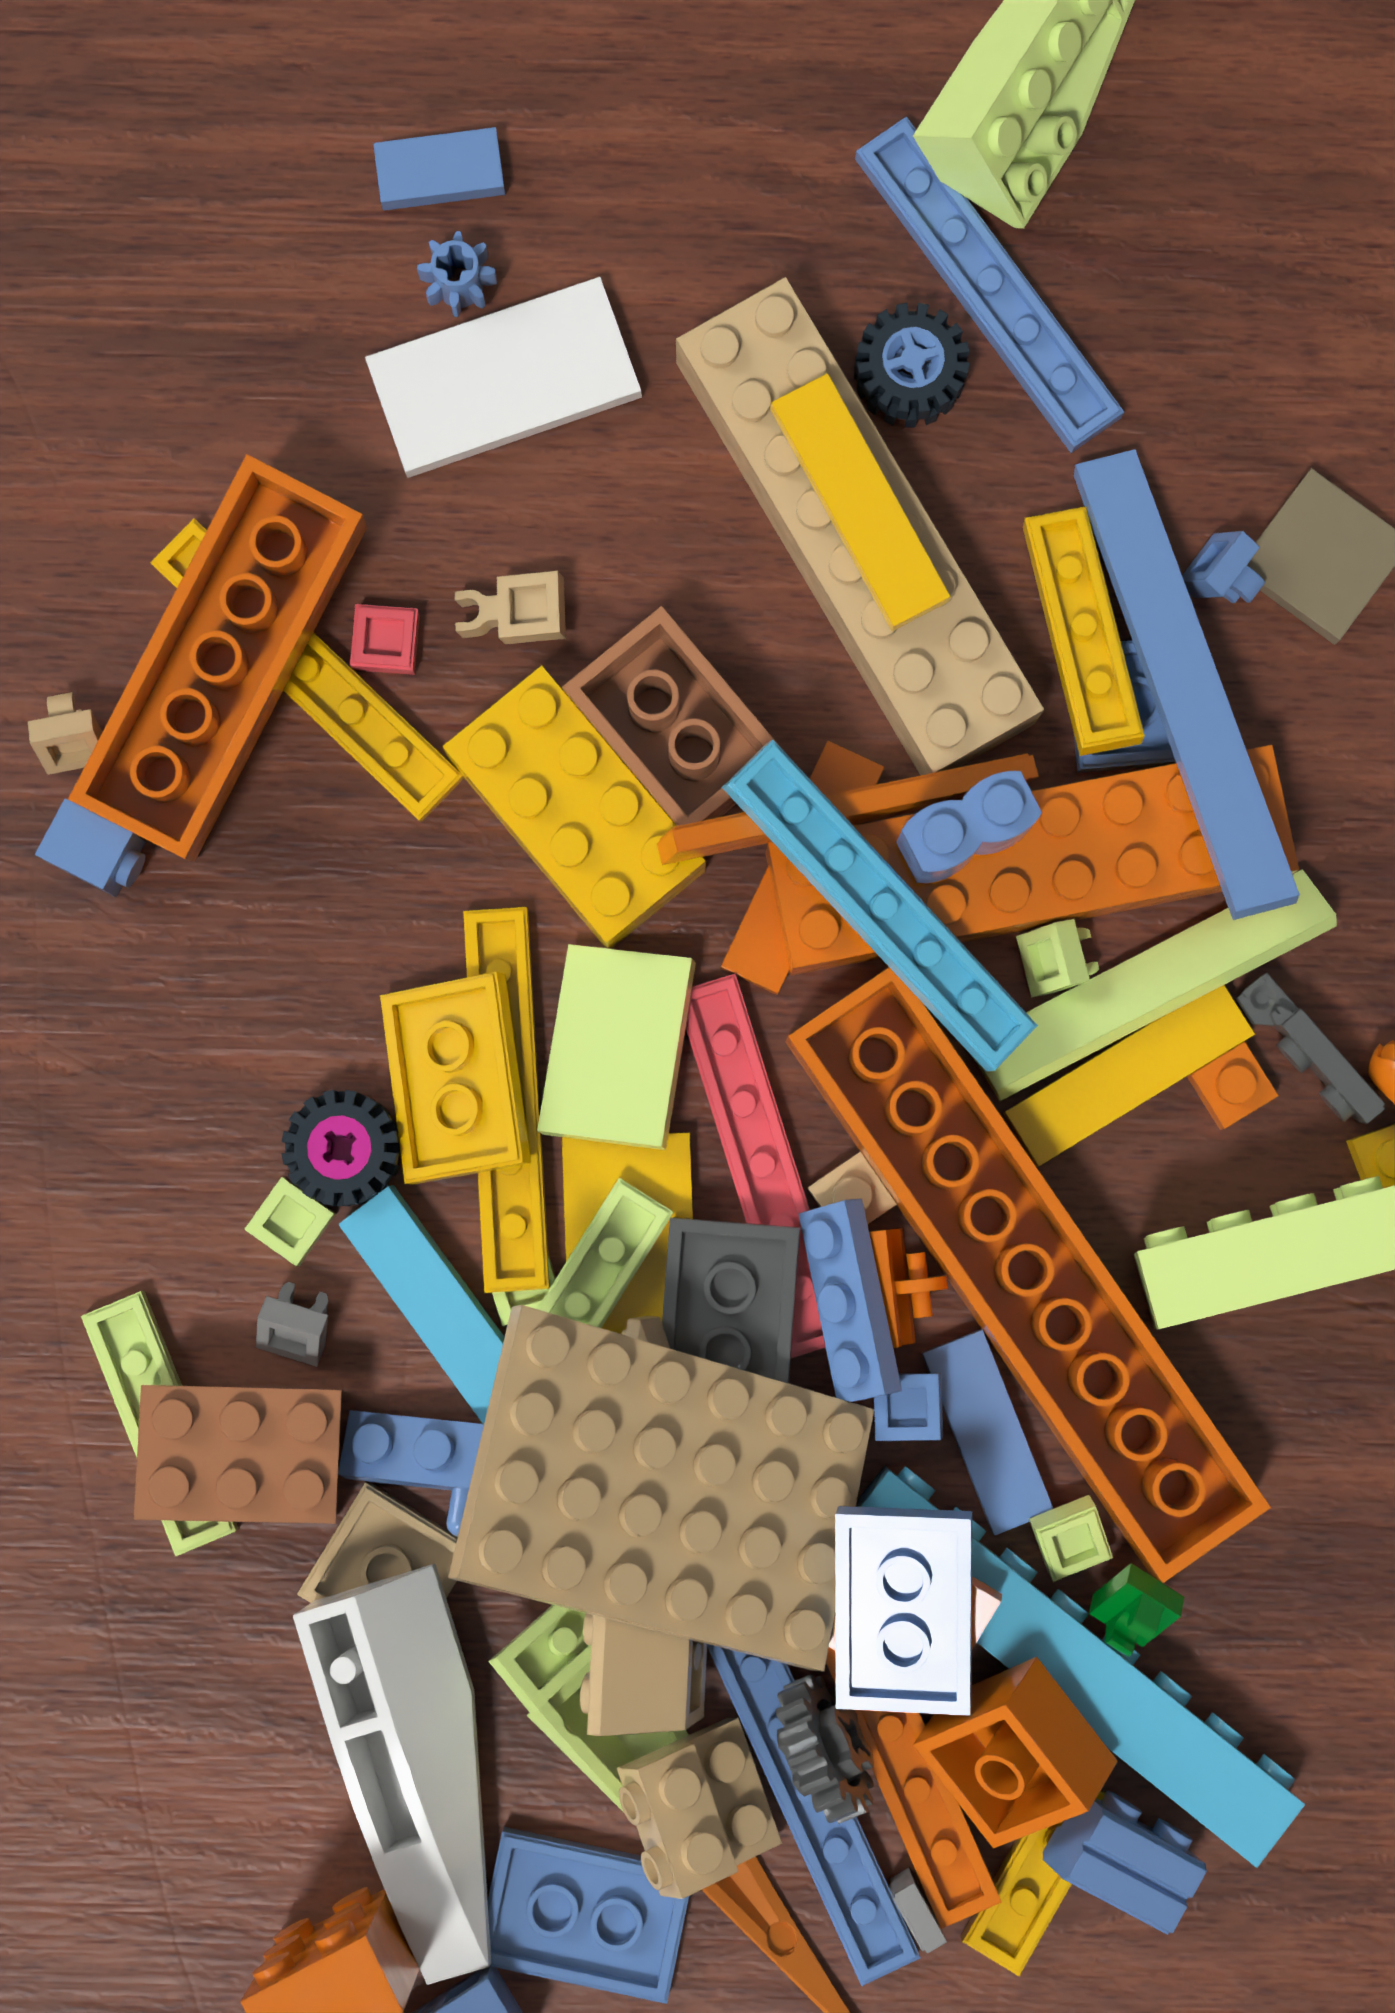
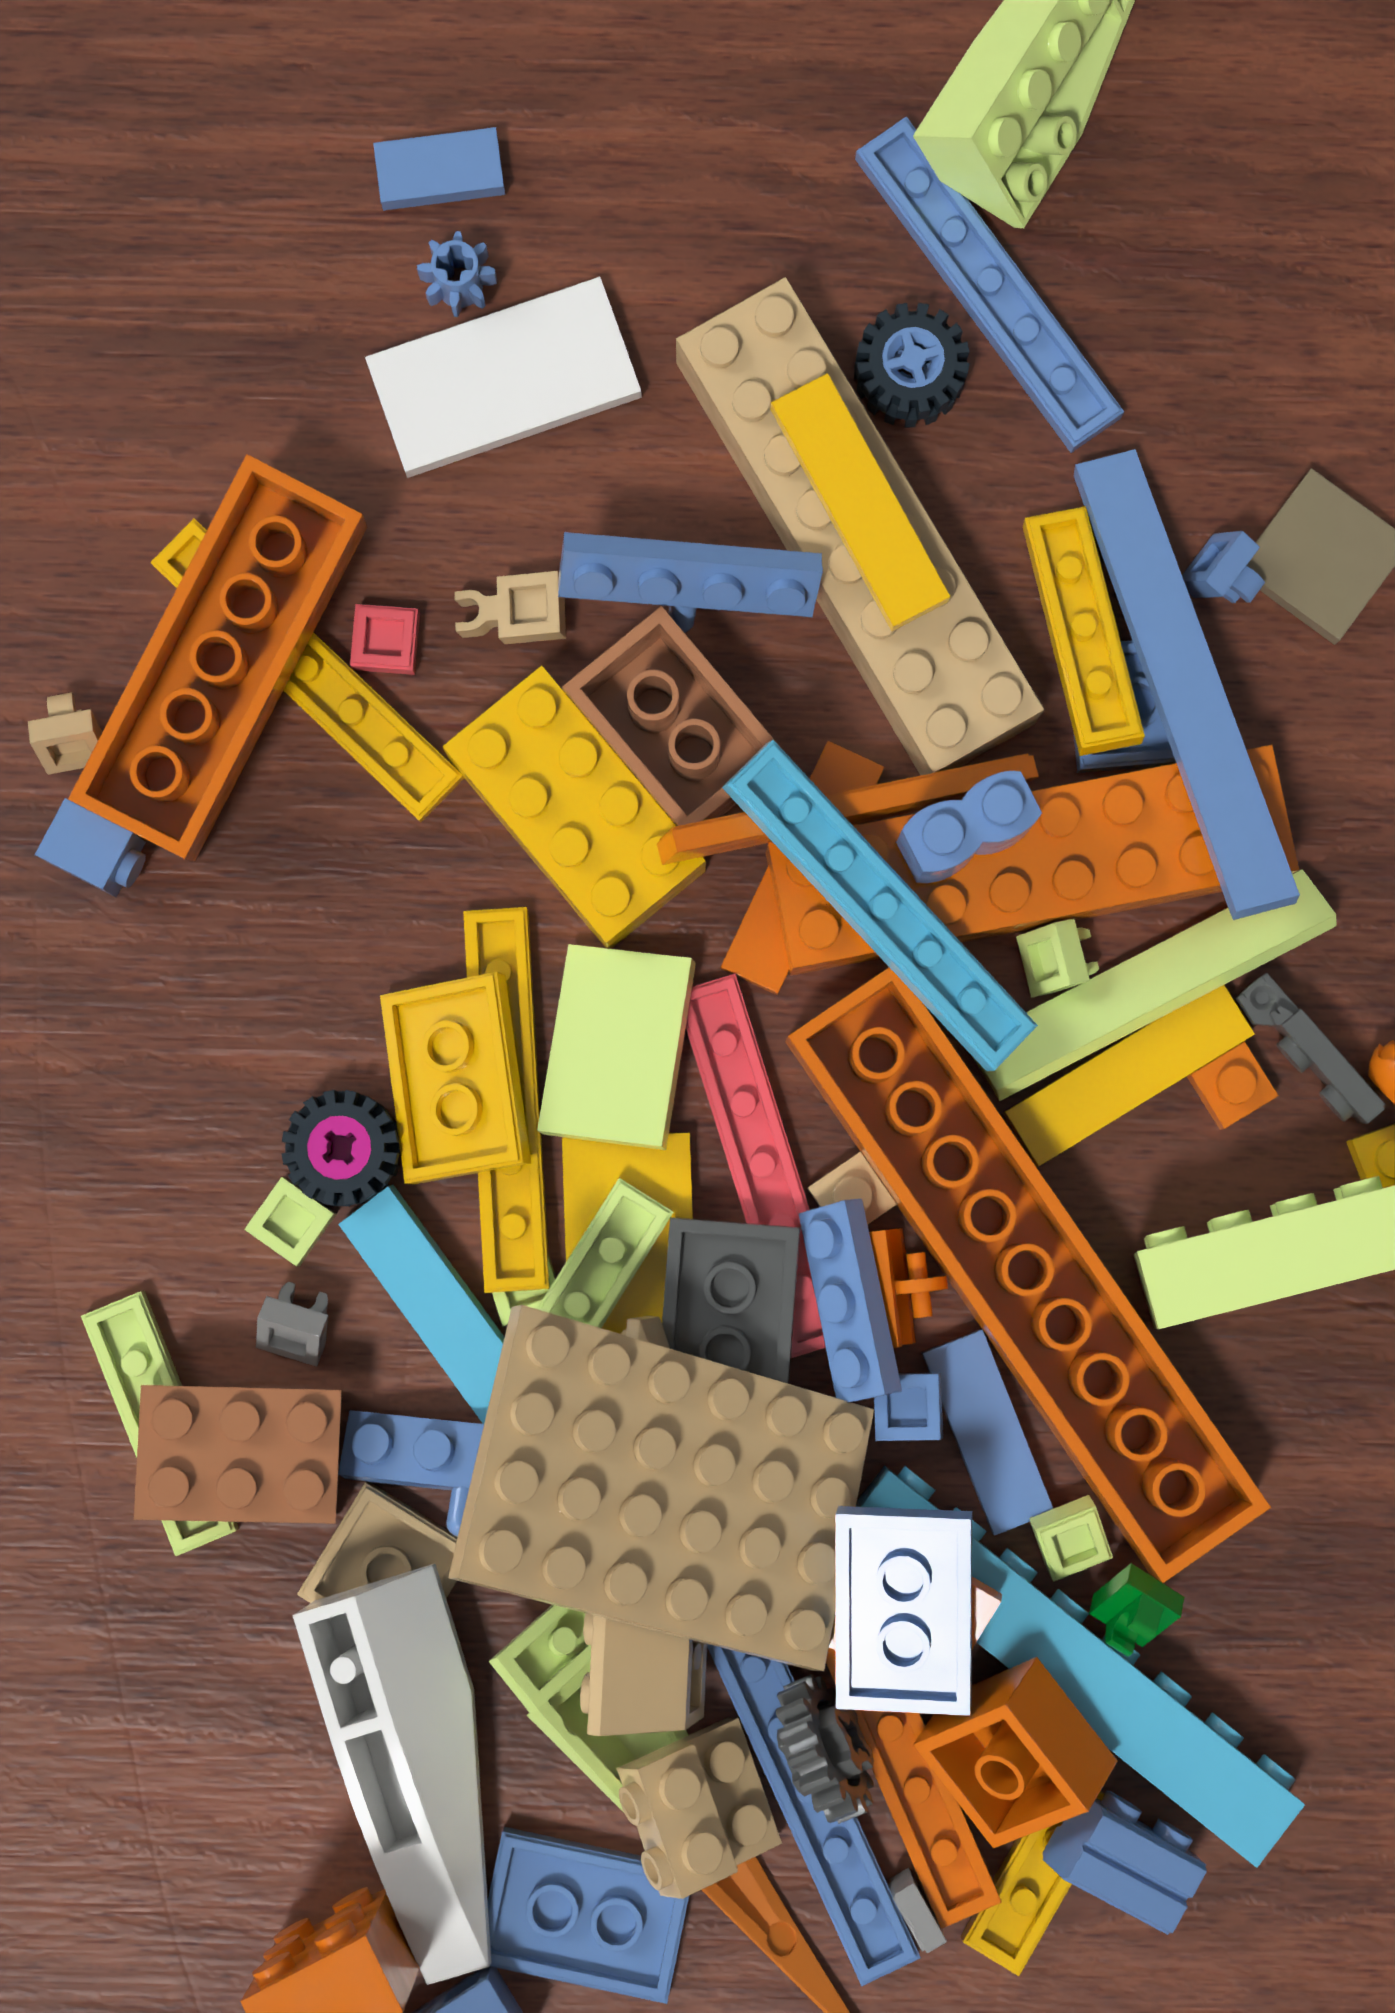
none -> medium blue plate [558,532,823,633]

